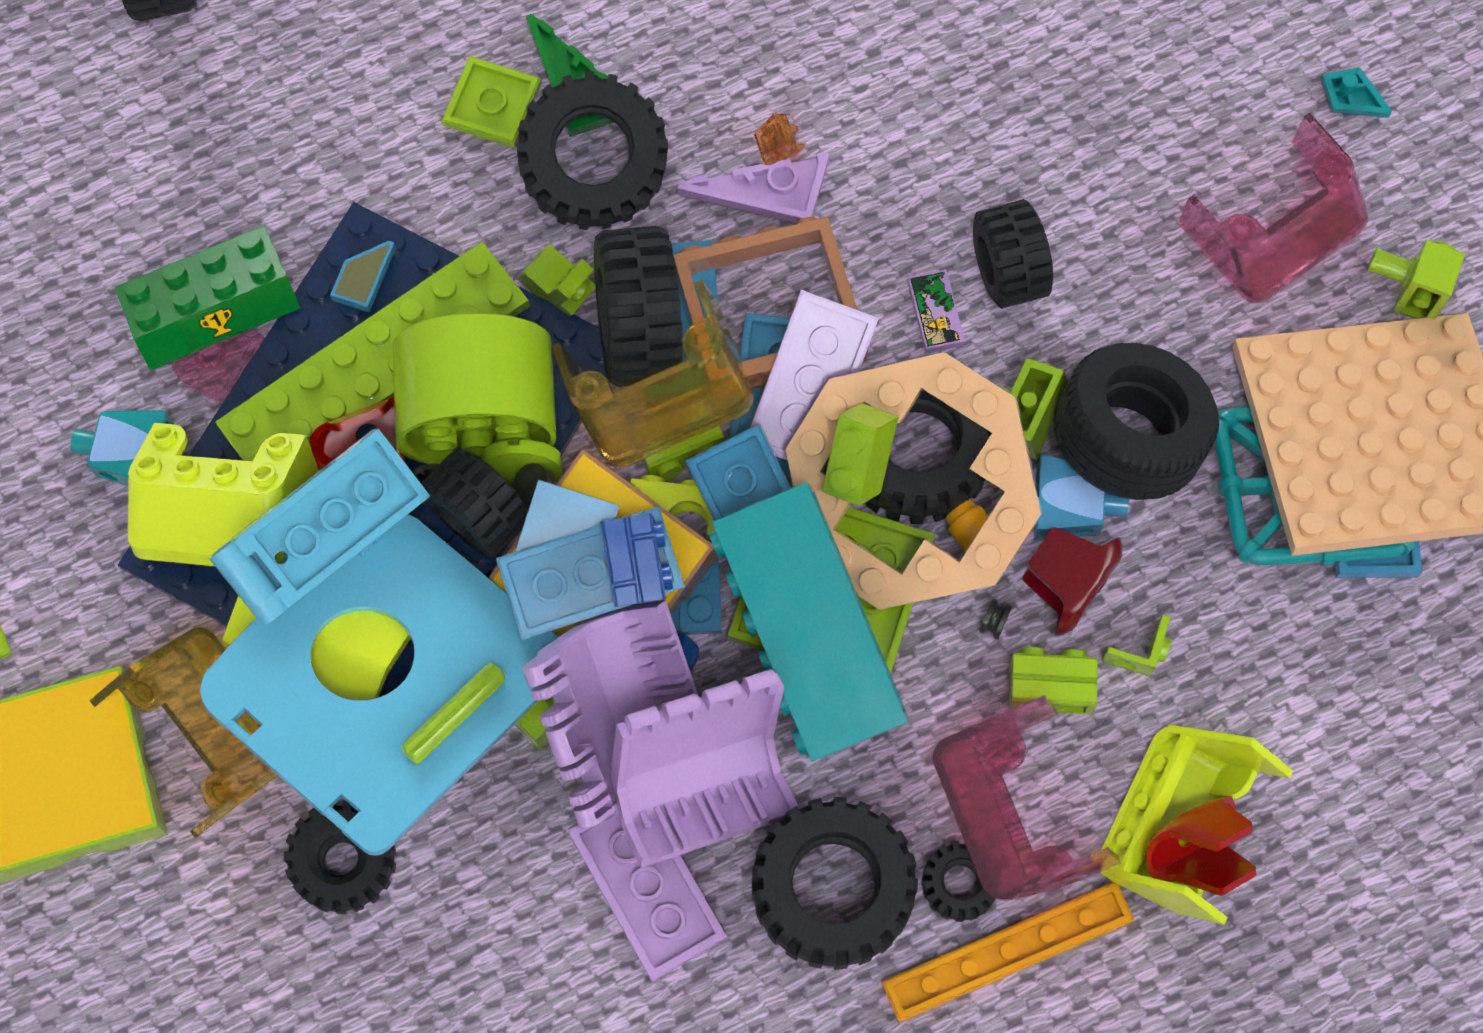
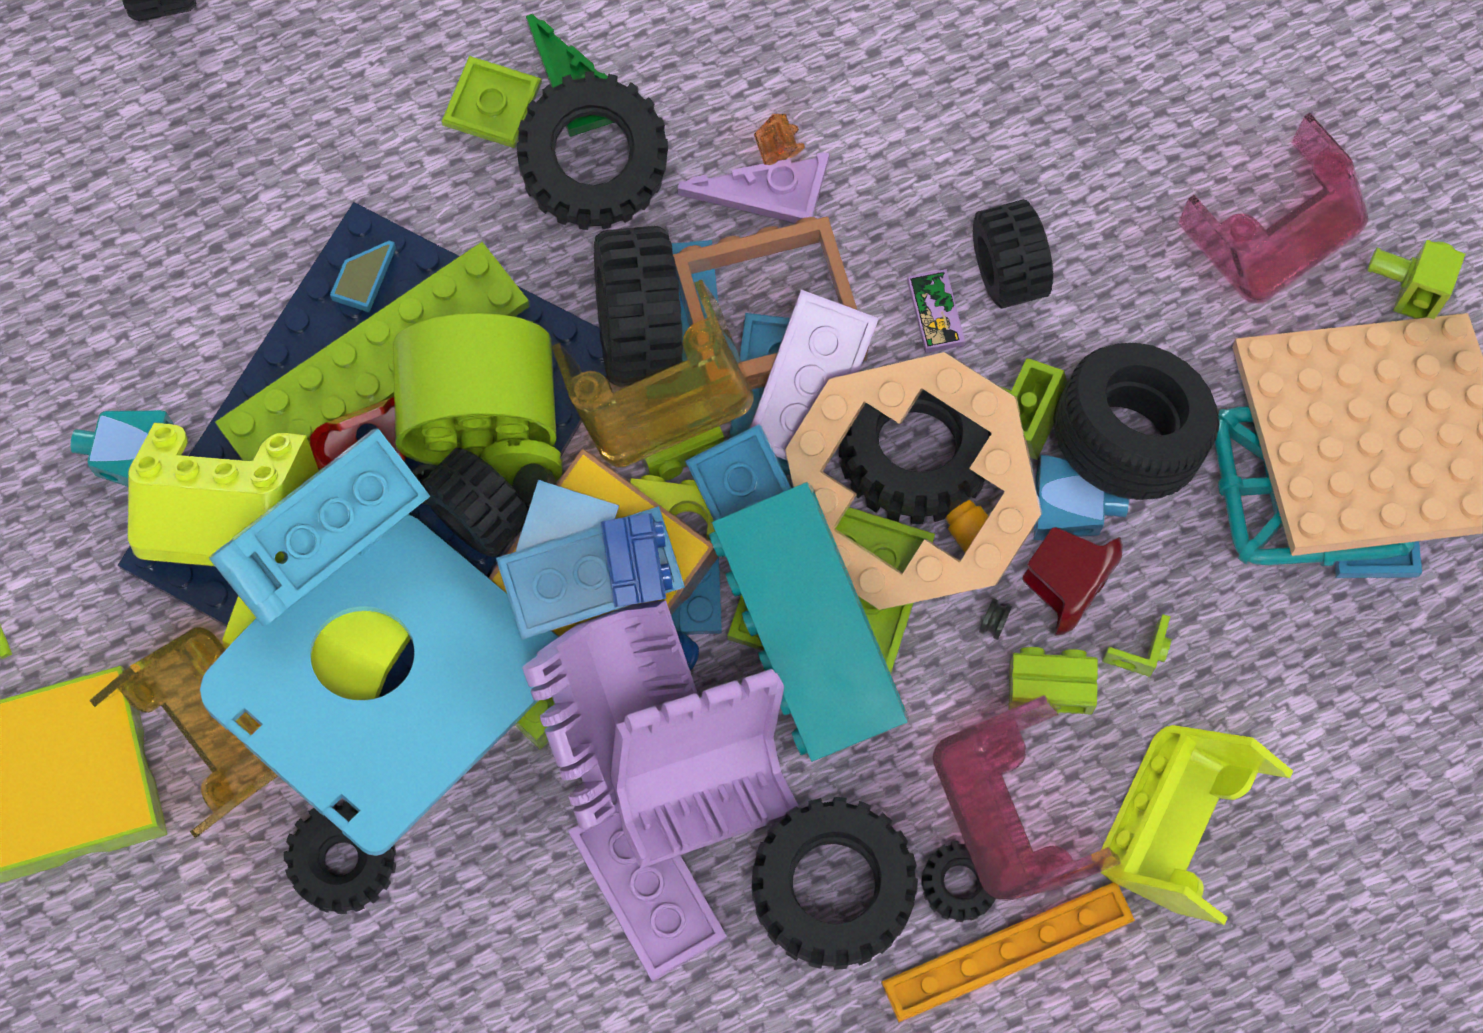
green brick [115,225,301,371] -> none
clear pink tile [171,329,265,404] -> none
lime axle [402,663,505,764] -> none
lime brick [516,244,596,316] -> none
lime brick [822,403,899,506] -> none
red piece [1146,796,1257,896] -> none
teal piece [1321,67,1392,118] -> none

